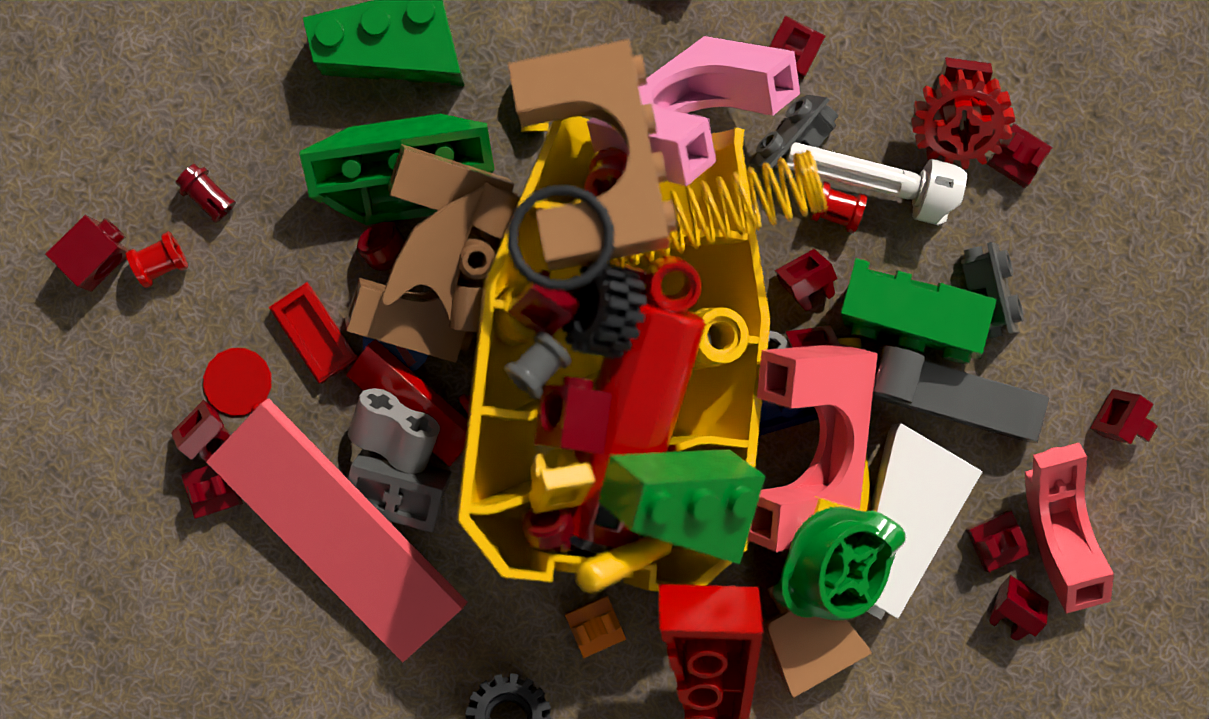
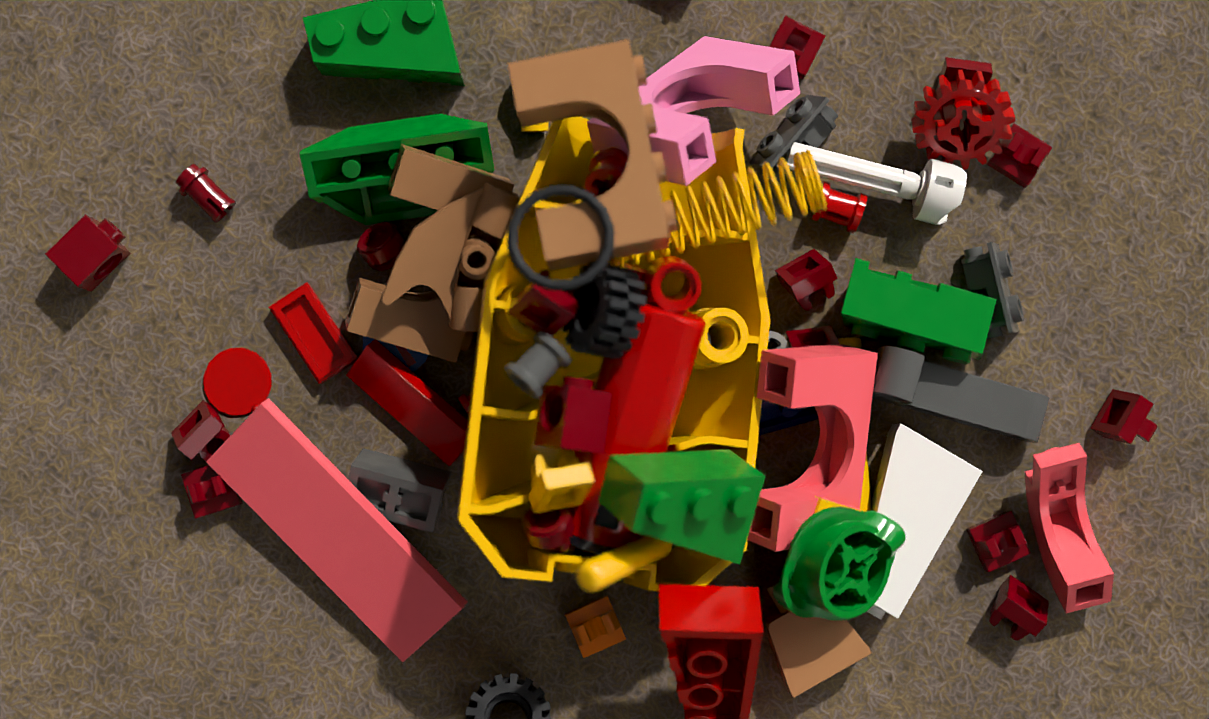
red bush [126,231,188,288] -> none
light grey axle [348,388,440,474] -> none

